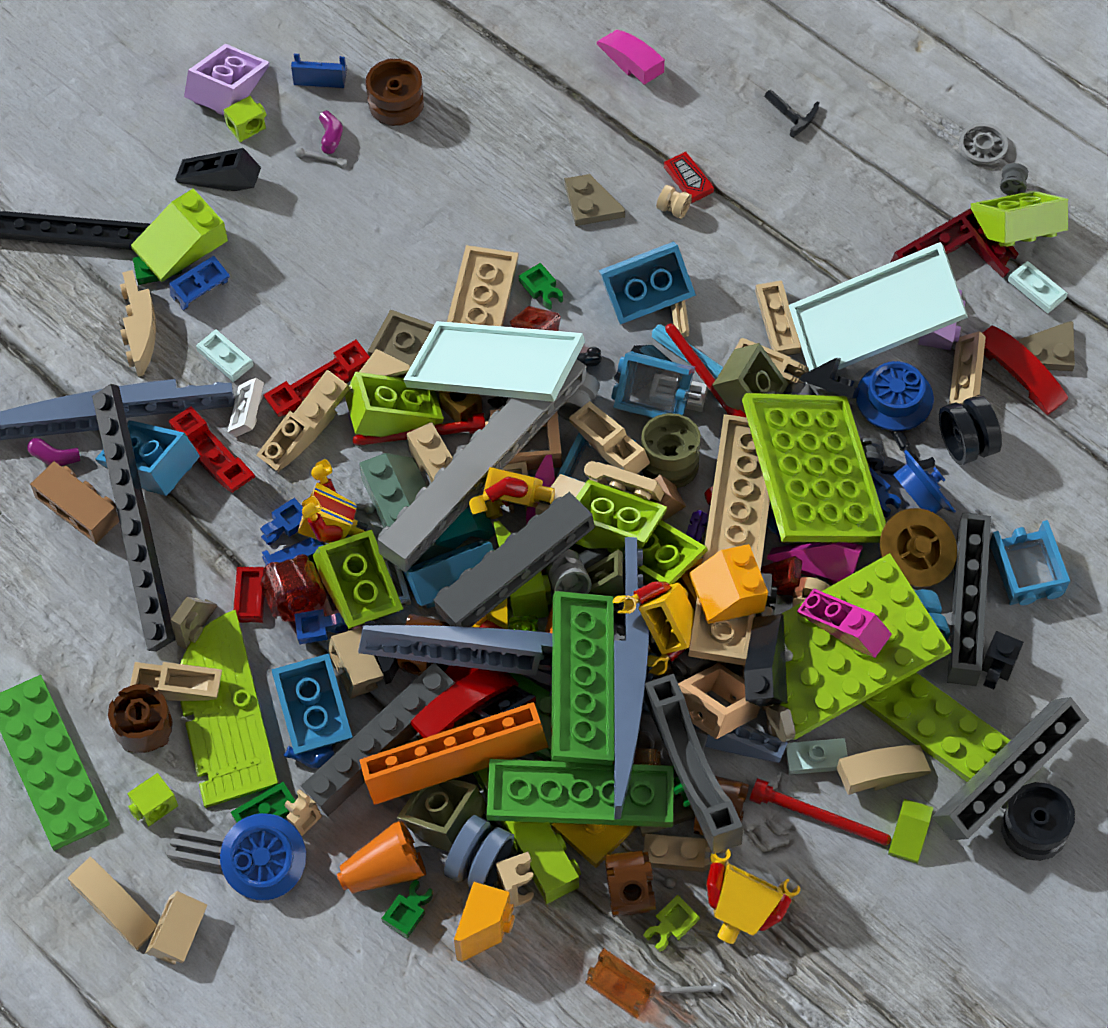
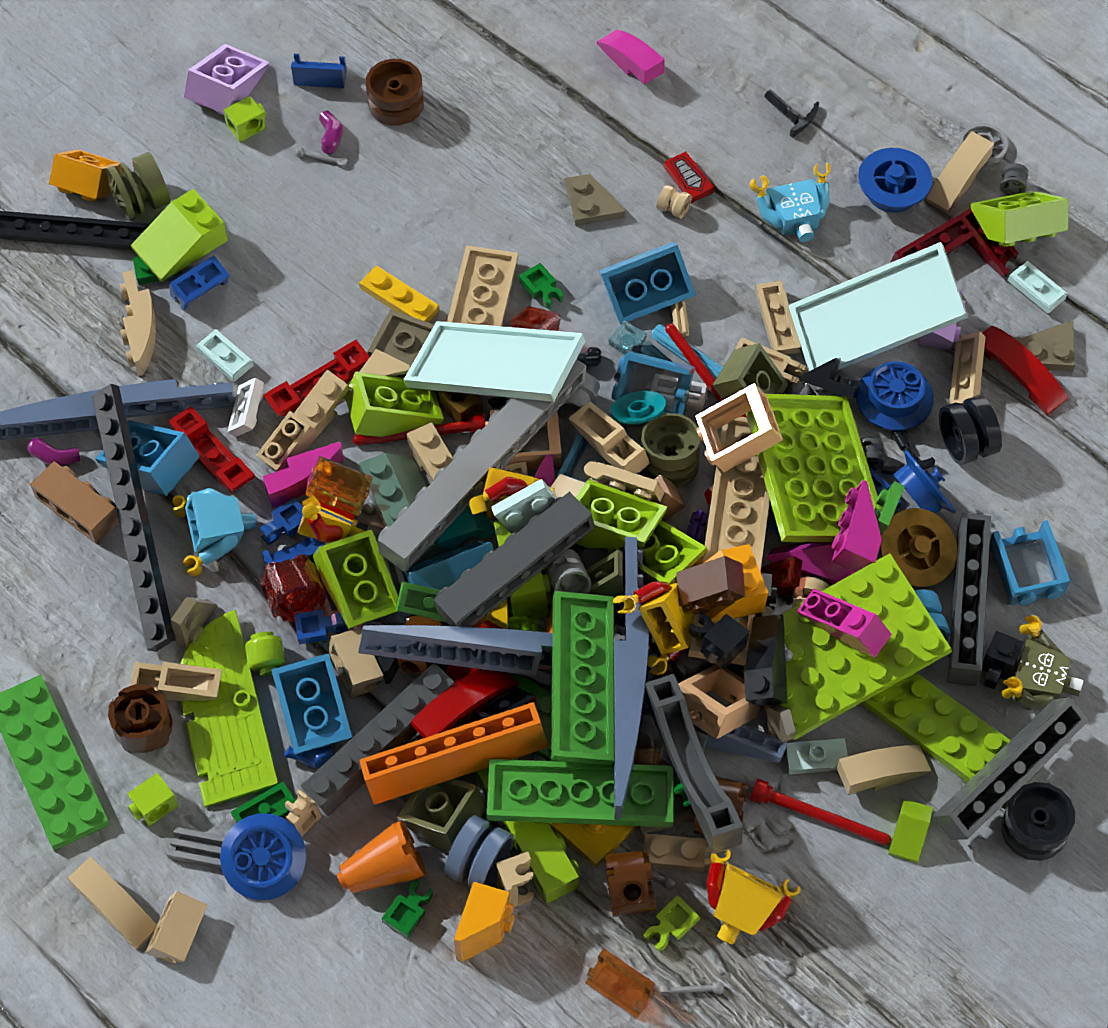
black slope [175,148,261,192] -> none
red tile [233,567,267,623] -> none
none -> light orange slope [49,149,121,202]
none -> olive wheel [106,152,171,220]
none -> medium azure torso [172,488,256,577]
none -> lime head [245,631,286,676]
none -> dark pink slope [263,442,344,508]
none -> clear orange hinge [305,456,372,516]
none -> yellow plate [359,265,439,323]
none -> bright green plate [396,581,445,621]
none -> light aqua wing [492,479,556,534]
none -> clear light blue plate [609,320,647,354]
none -> teal dish [610,391,666,425]
none -> reddish brown brick [676,556,746,614]
none -> black brick [688,613,750,669]
none -> light nougat window [696,383,783,472]
none -> medium azure torso [750,163,831,242]
none -> dark pink slope [832,480,882,572]
none -> blue wheel [858,148,932,213]
none -> bright green plate [874,481,905,535]
none -> tan slope [926,131,994,214]
none -> olive torso [1002,615,1084,710]

